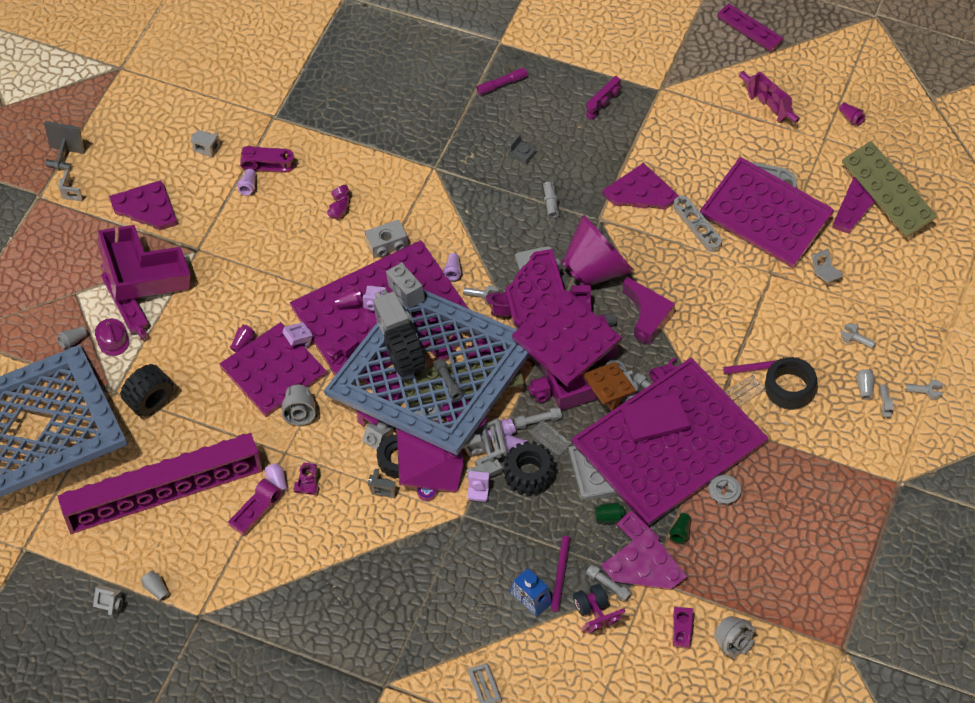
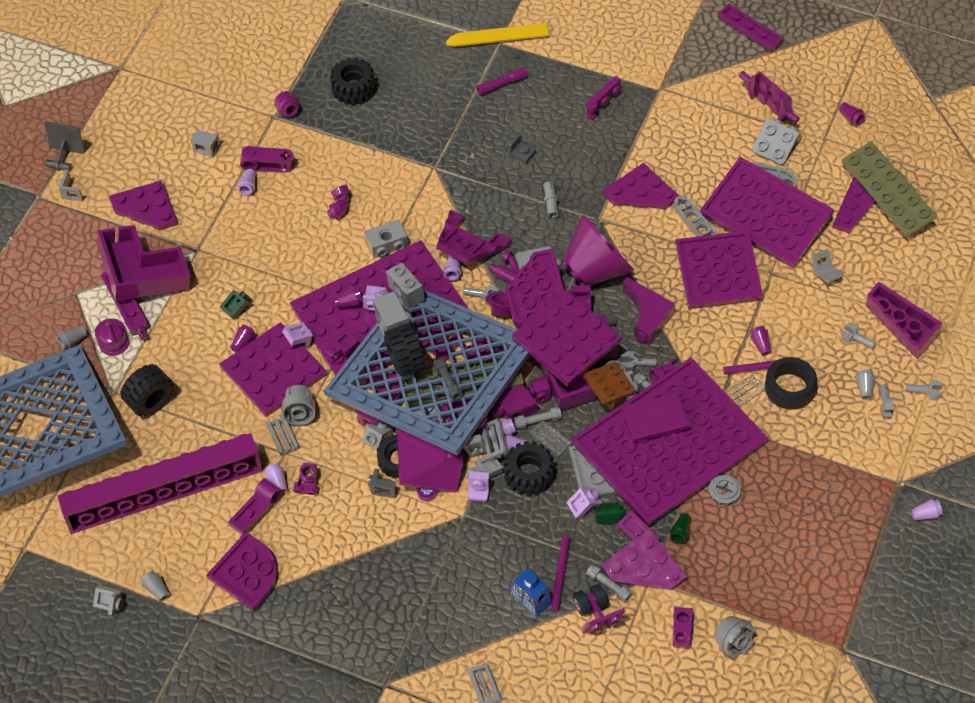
none -> magenta plate [206,531,277,612]
none -> dark green bracket [219,289,253,319]
none -> light grey tile [266,416,299,456]
none -> magenta head [274,91,300,118]
none -> black tyre [330,58,375,105]
none -> magenta wing [436,210,512,264]
none -> yellow piece [446,23,549,47]
none -> magenta torso [488,385,537,422]
none -> magenta plant [489,250,520,284]
none -> lavender bracket [566,488,602,518]
none -> light grey bar [621,351,657,372]
none -> magenta plate [675,230,763,308]
none -> magenta cone [750,326,772,356]
none -> light grey bracket [752,118,802,165]
none -> magenta wedge [866,281,942,360]
none -> lavender cone [911,499,943,521]

